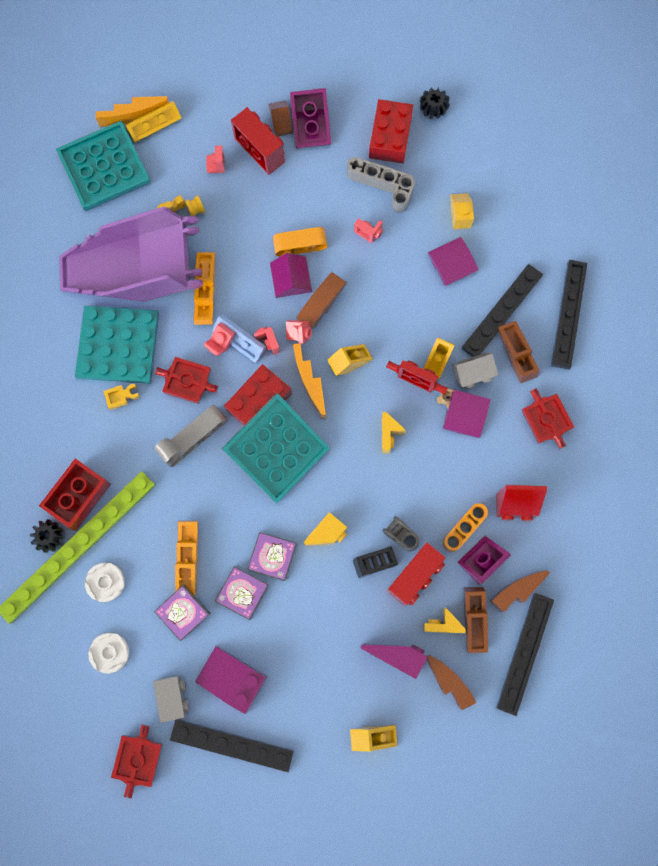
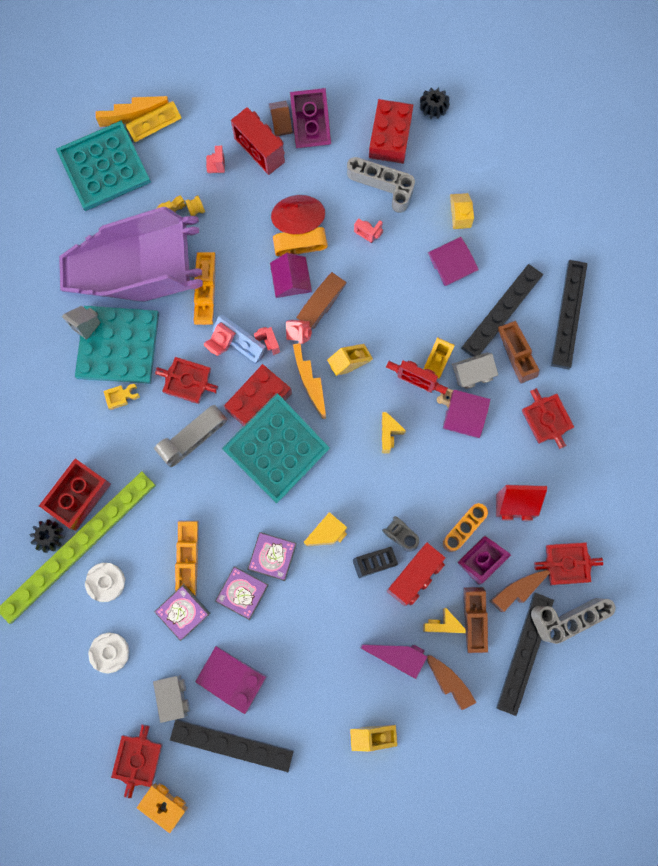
none -> light grey slope [62,306,101,340]
none -> light orange brick [137,783,188,833]
none -> red hat [271,195,325,234]
none -> light grey beam [531,598,616,644]
none -> red plate [534,542,603,585]

